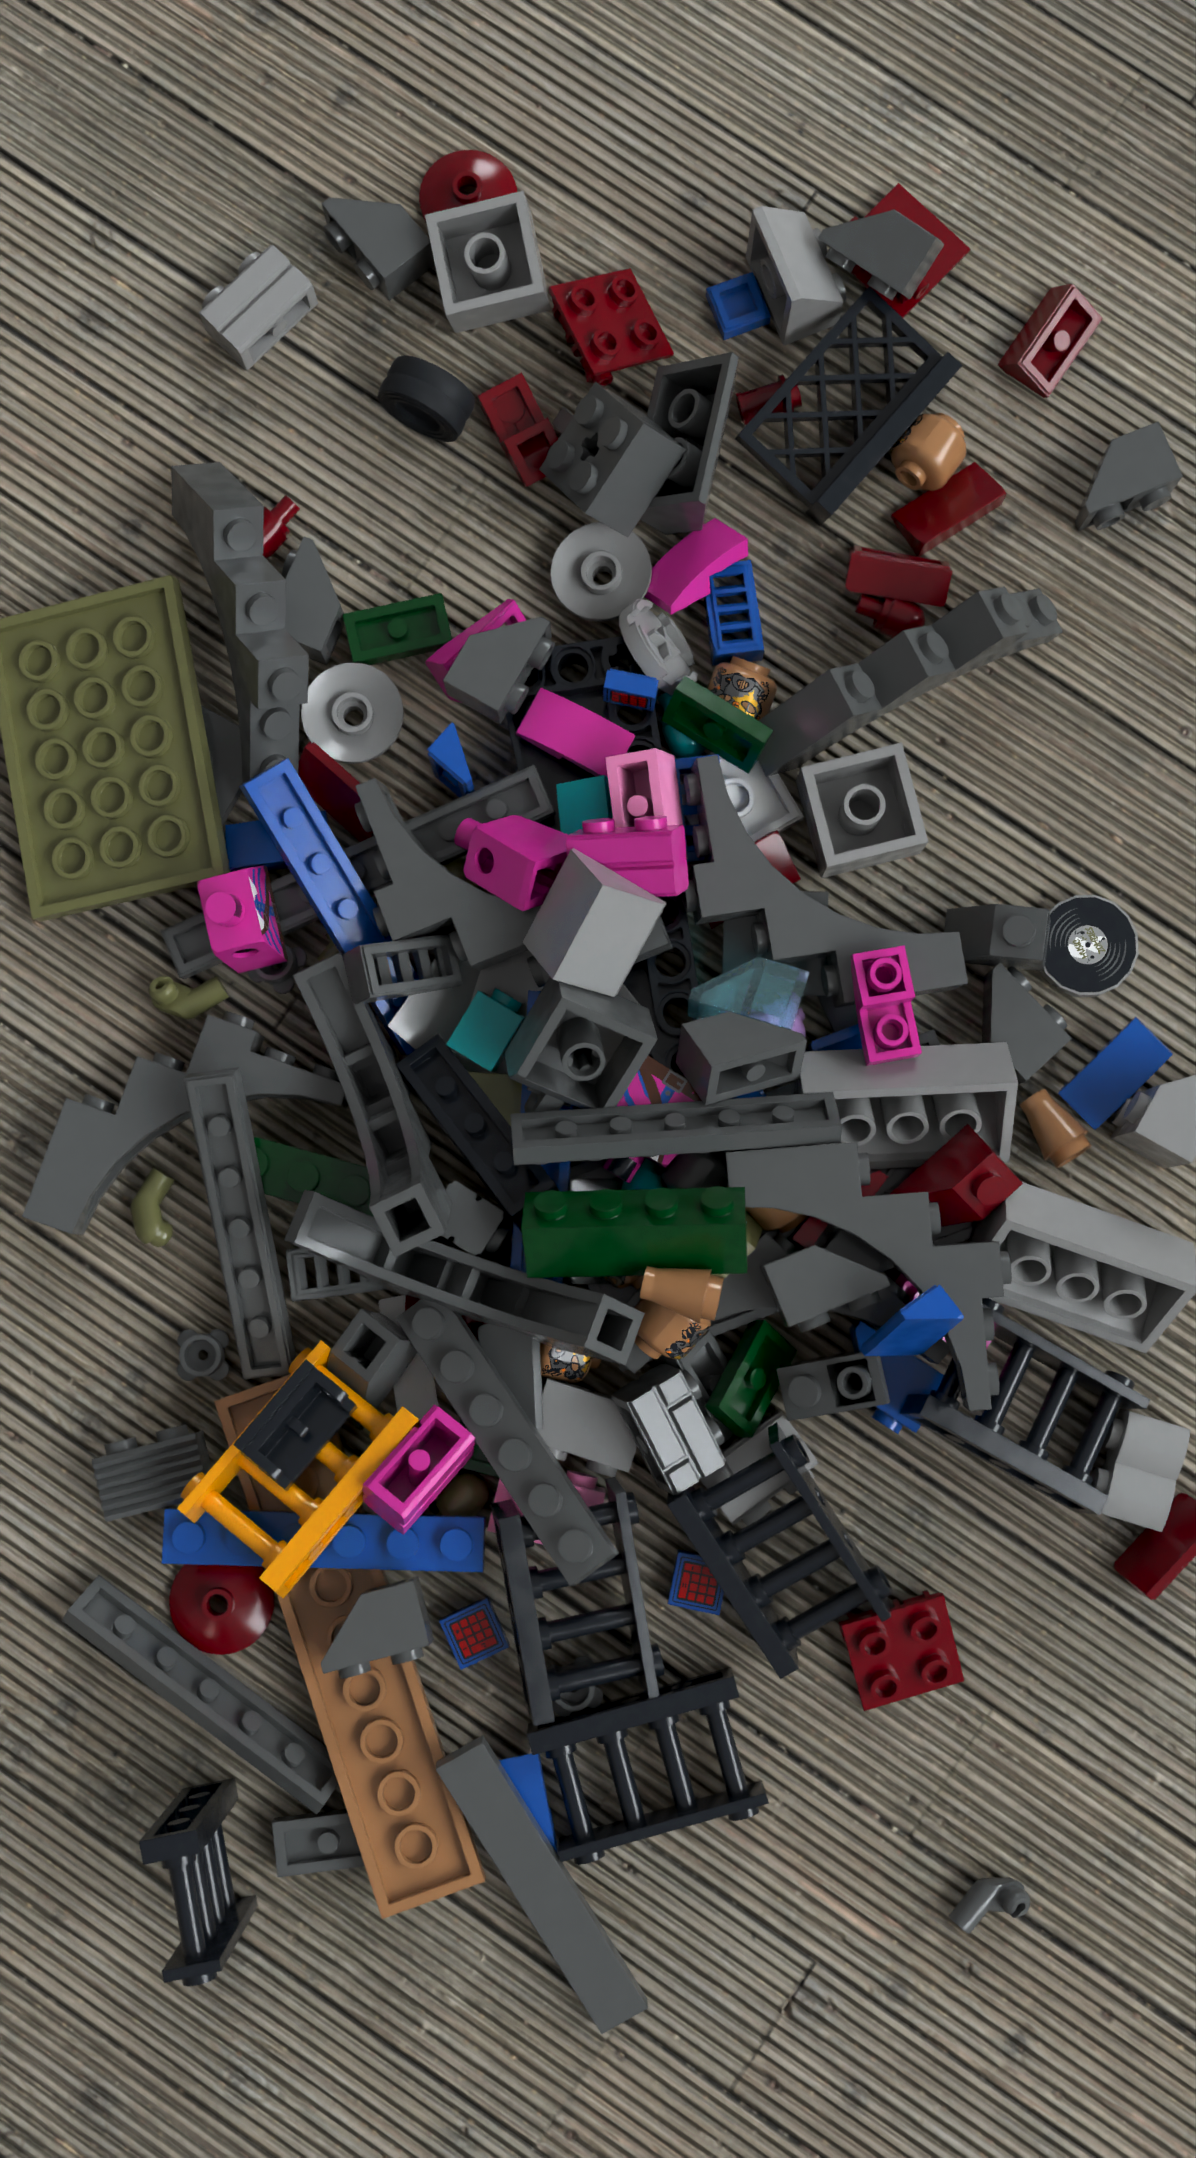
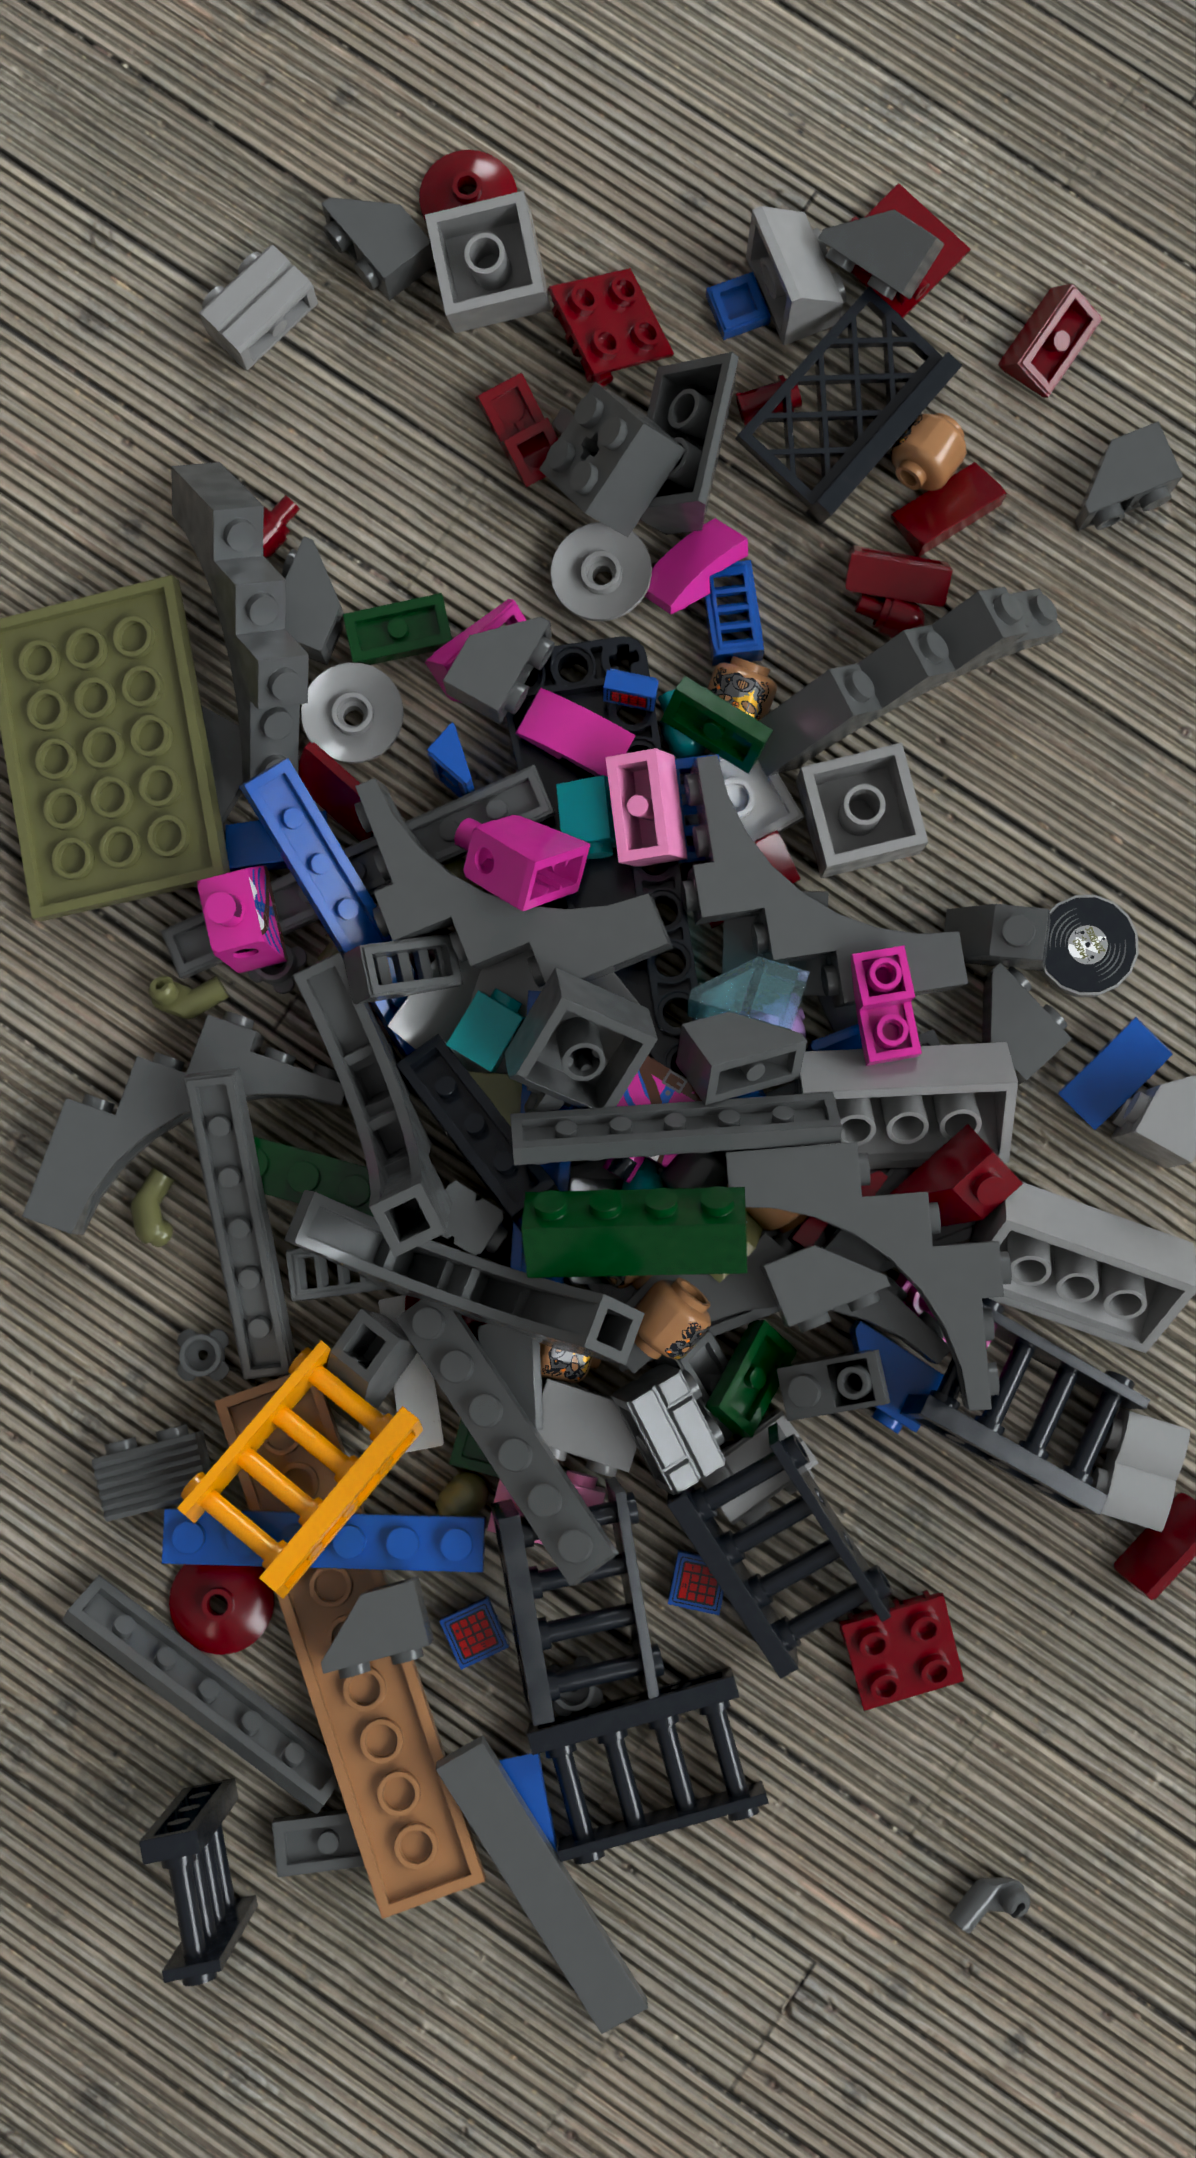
black hinge [233,1359,357,1491] -> none
dark pink brick [363,1404,476,1535] -> none
black tyre [377,355,475,442] -> none
light grey slope [523,848,667,997] -> none
dark pink brick [566,815,689,897] -> none
light grey tile [619,599,698,695] -> none
medium nougat cone [640,1266,724,1323] -> none
blue slope [860,1285,964,1356] -> none
medium nougat cone [1020,1089,1092,1169] -> none

